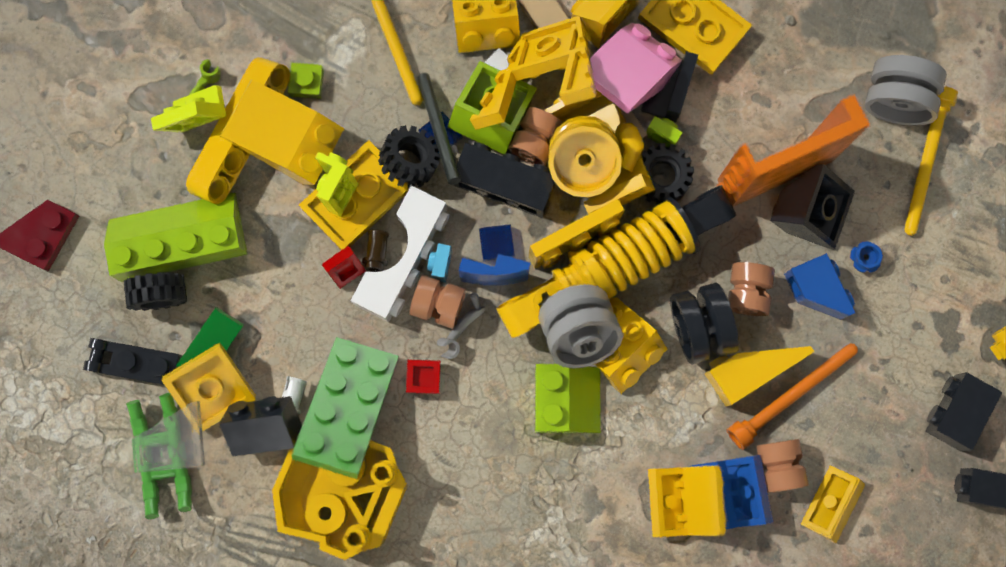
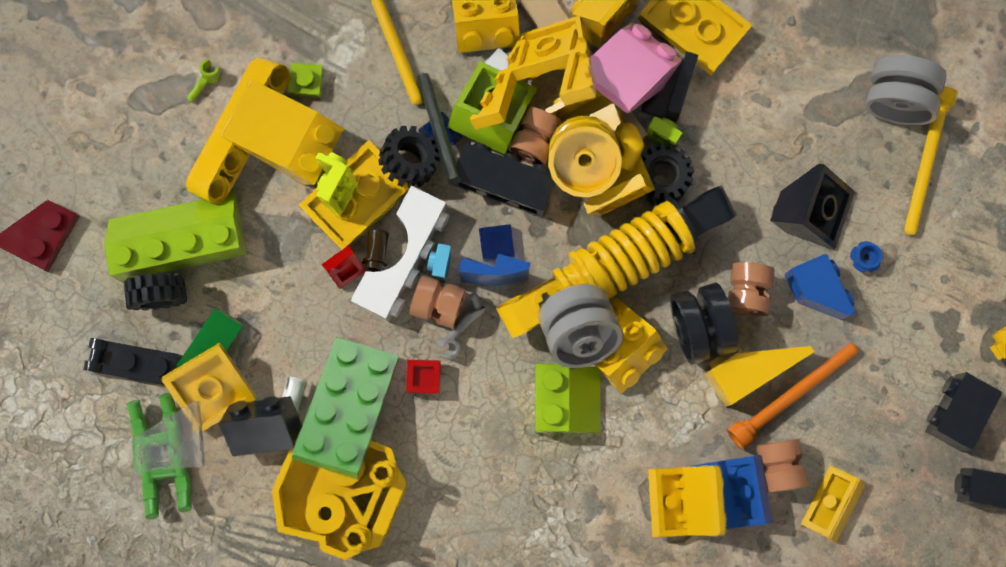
neon yellow bracket [151,85,226,132] -> none
yellow plate [529,199,624,269] -> none
orange panel [717,95,870,207] -> none

